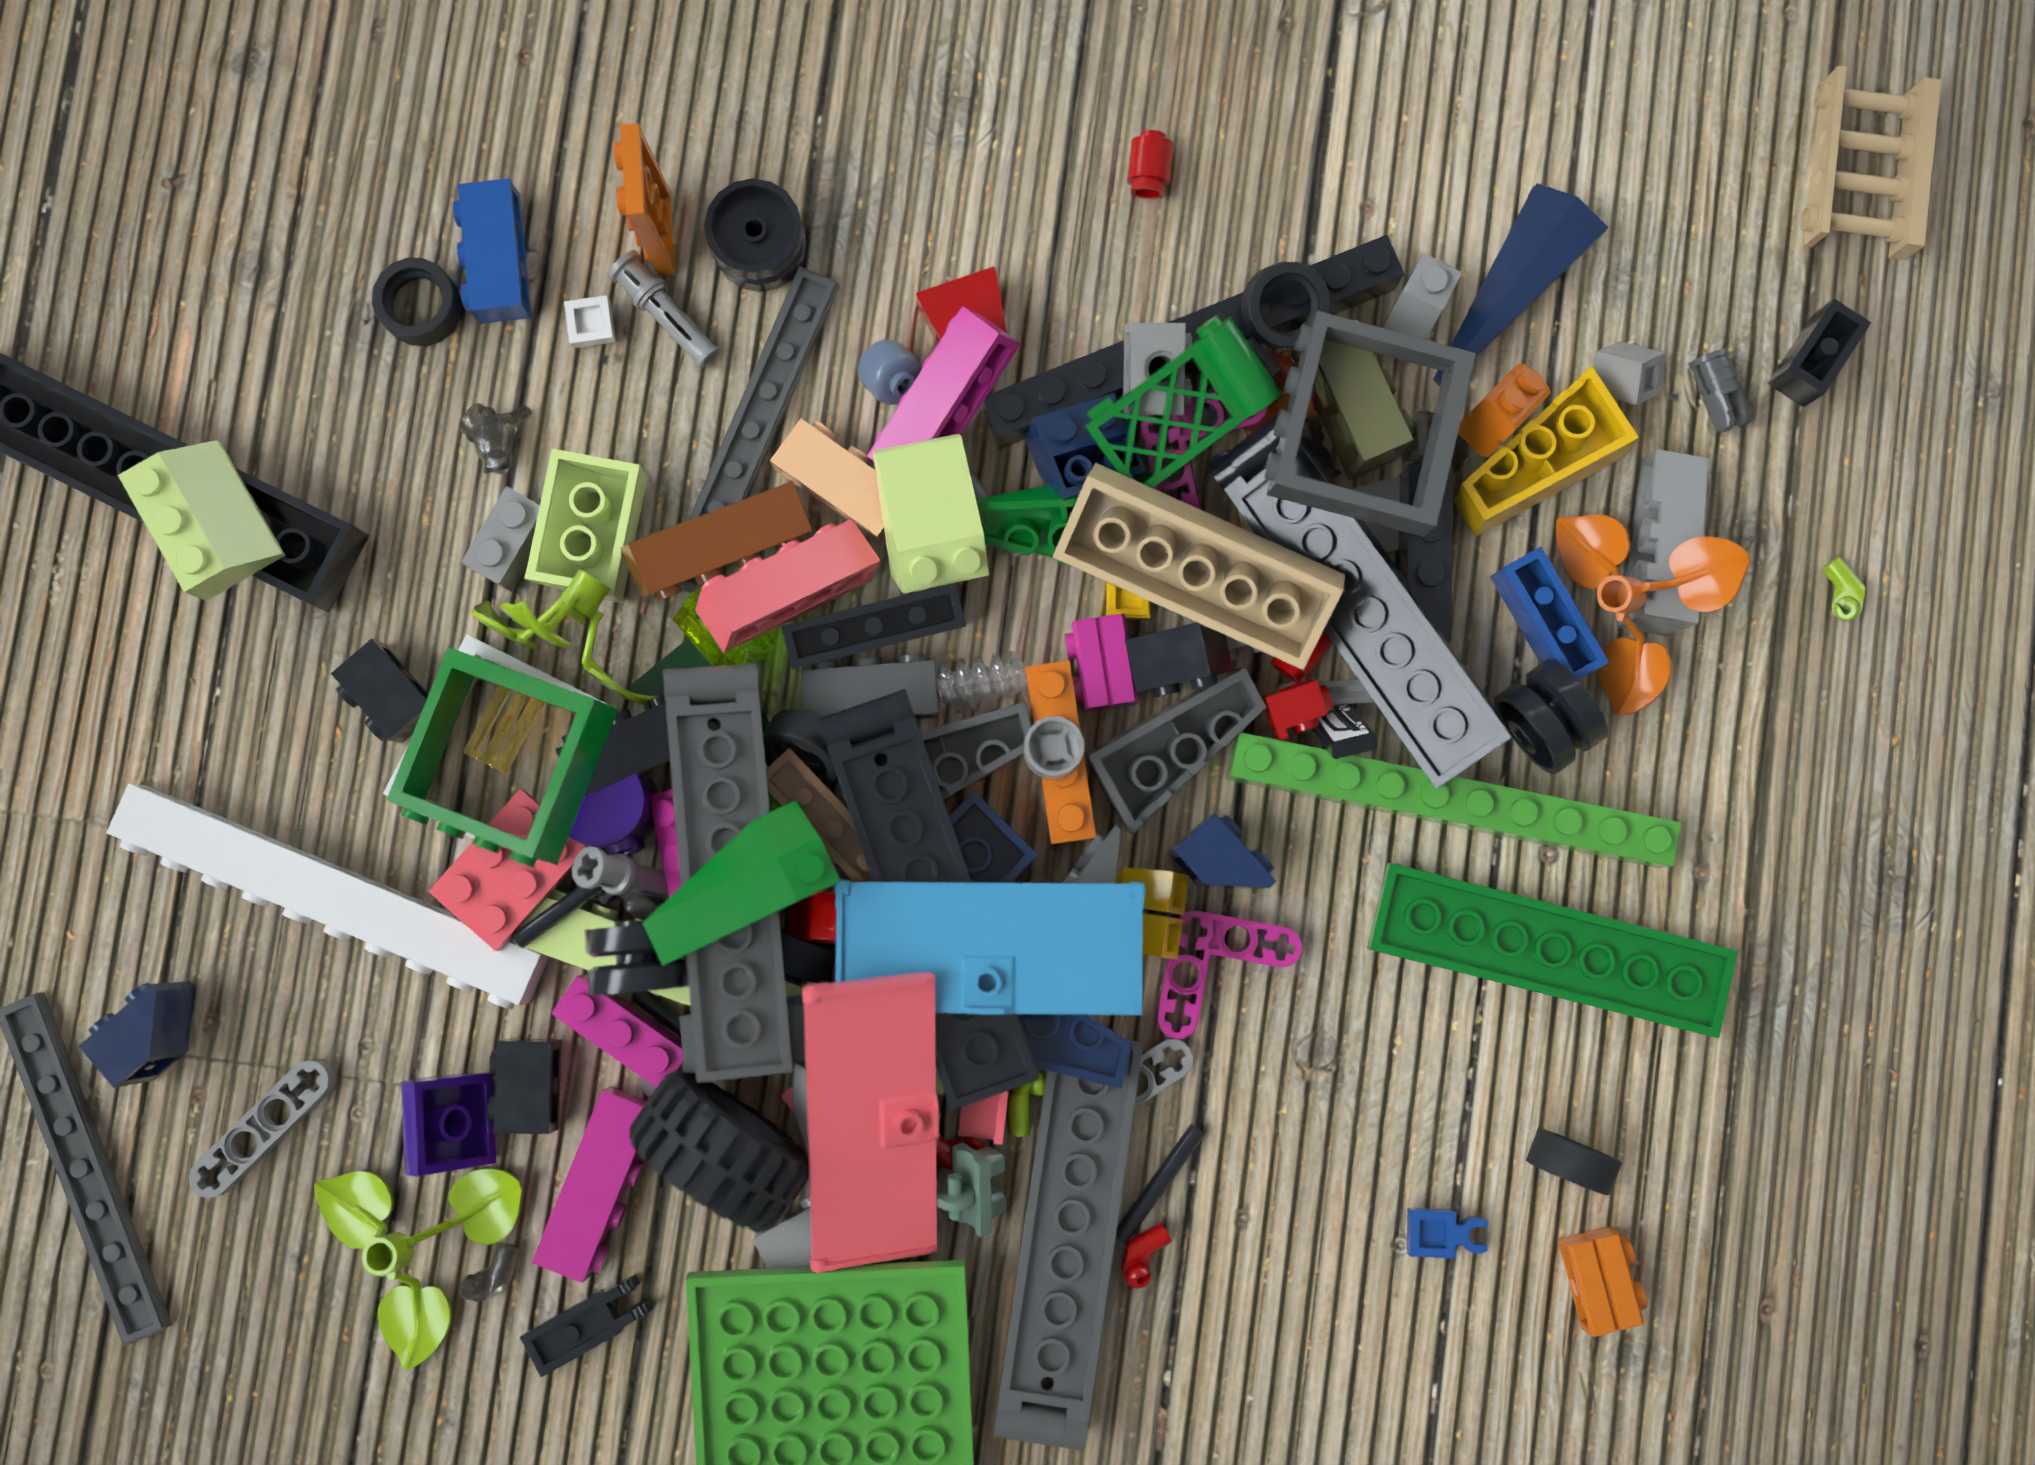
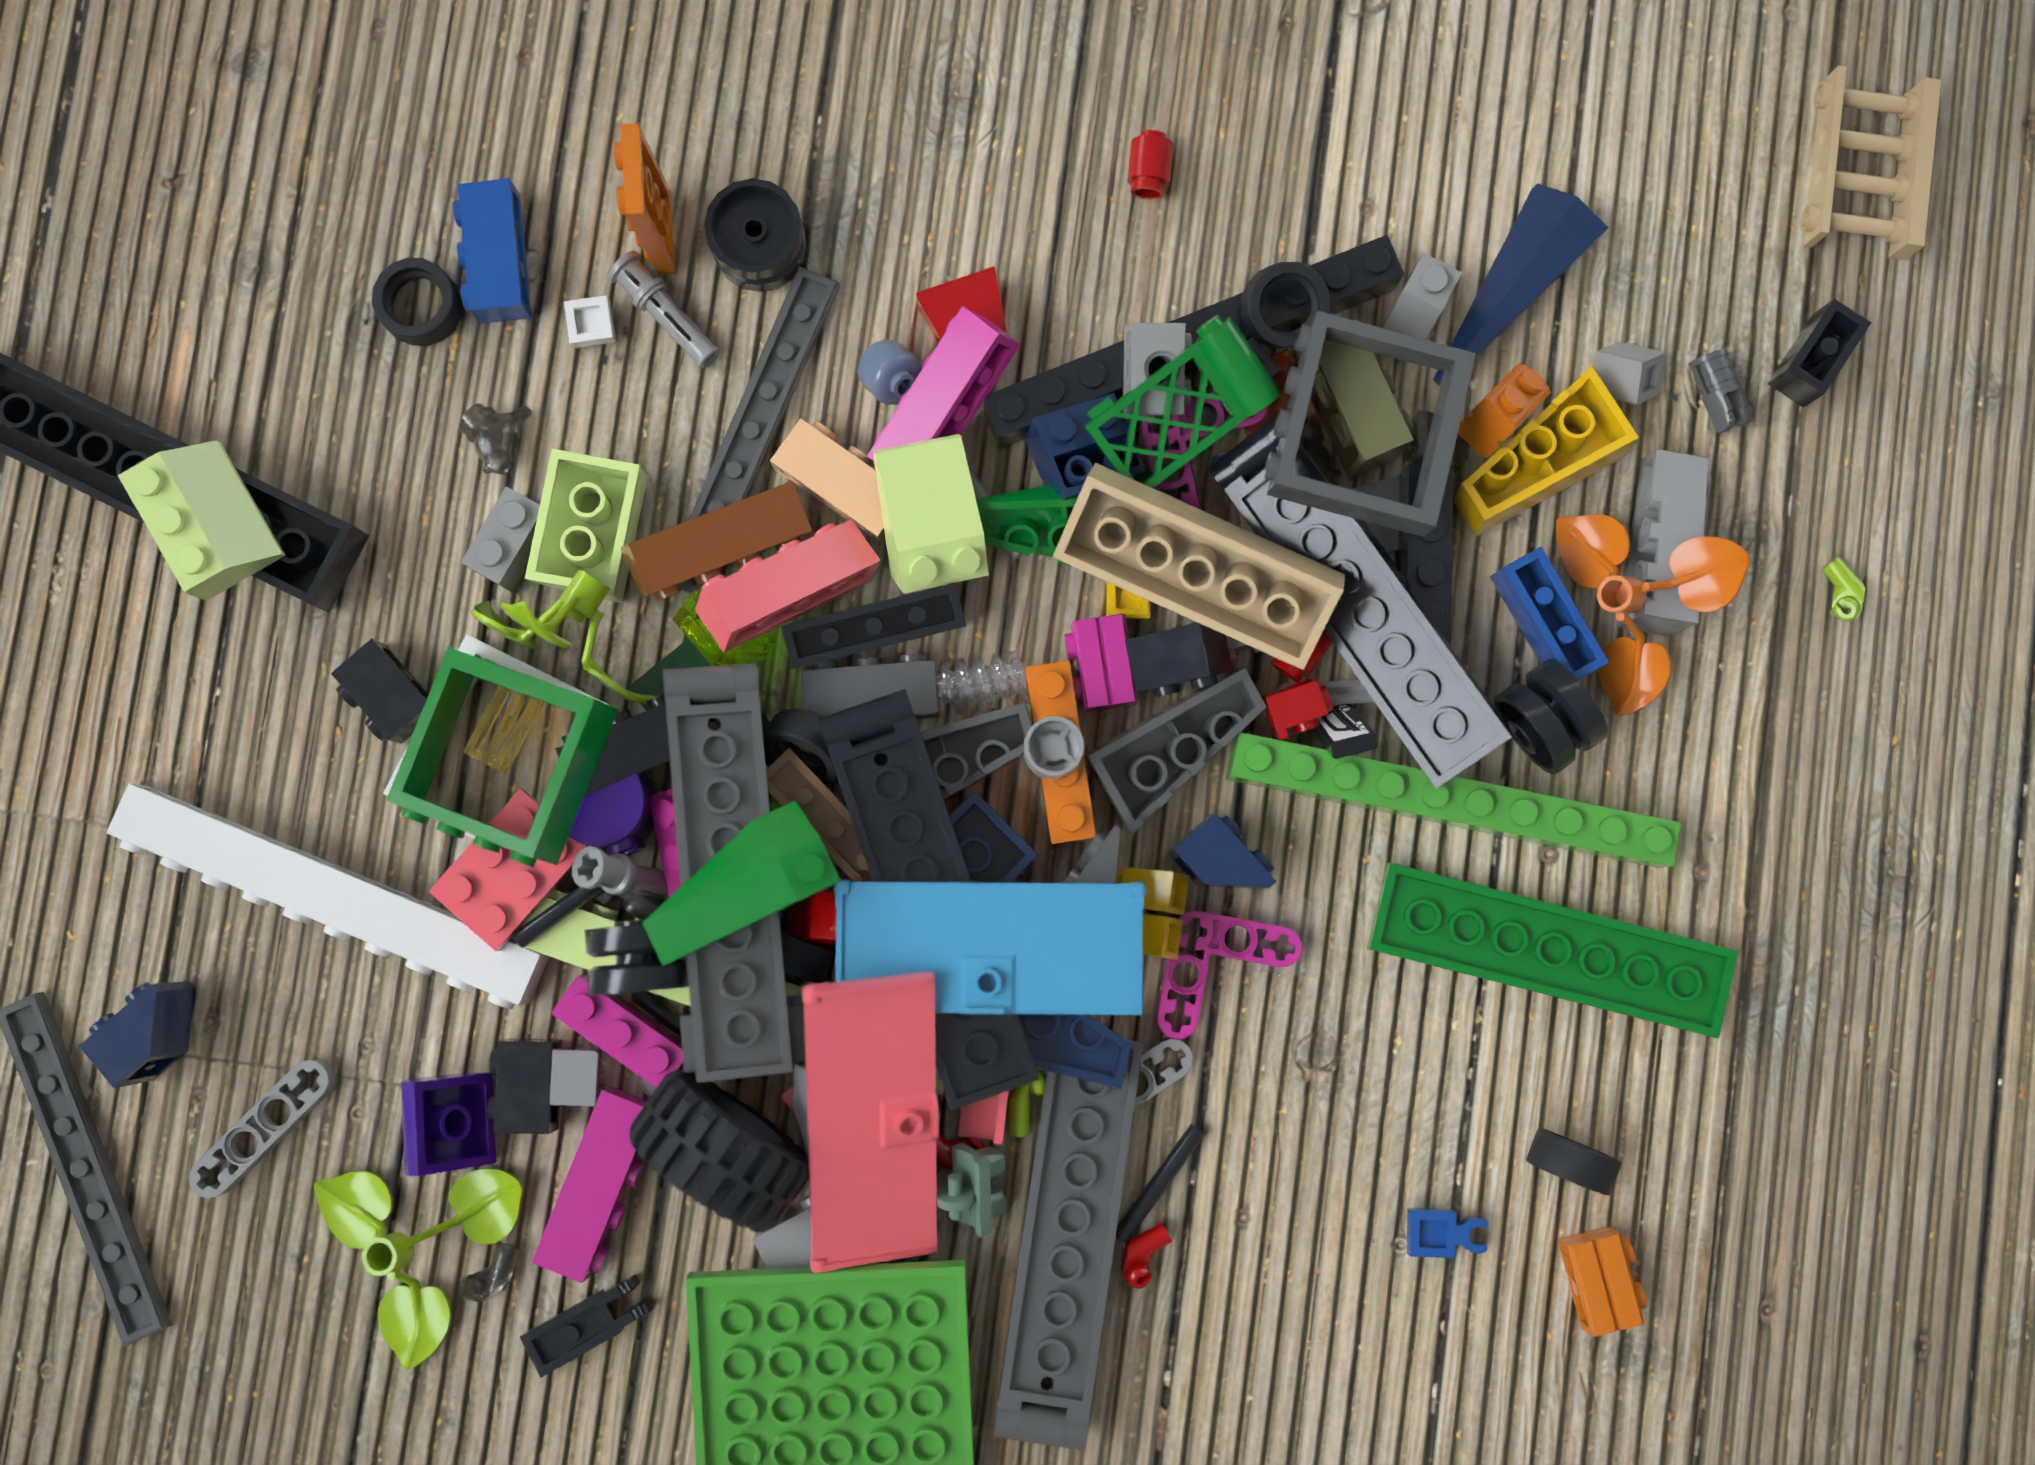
none -> light grey panel [550,1047,605,1106]

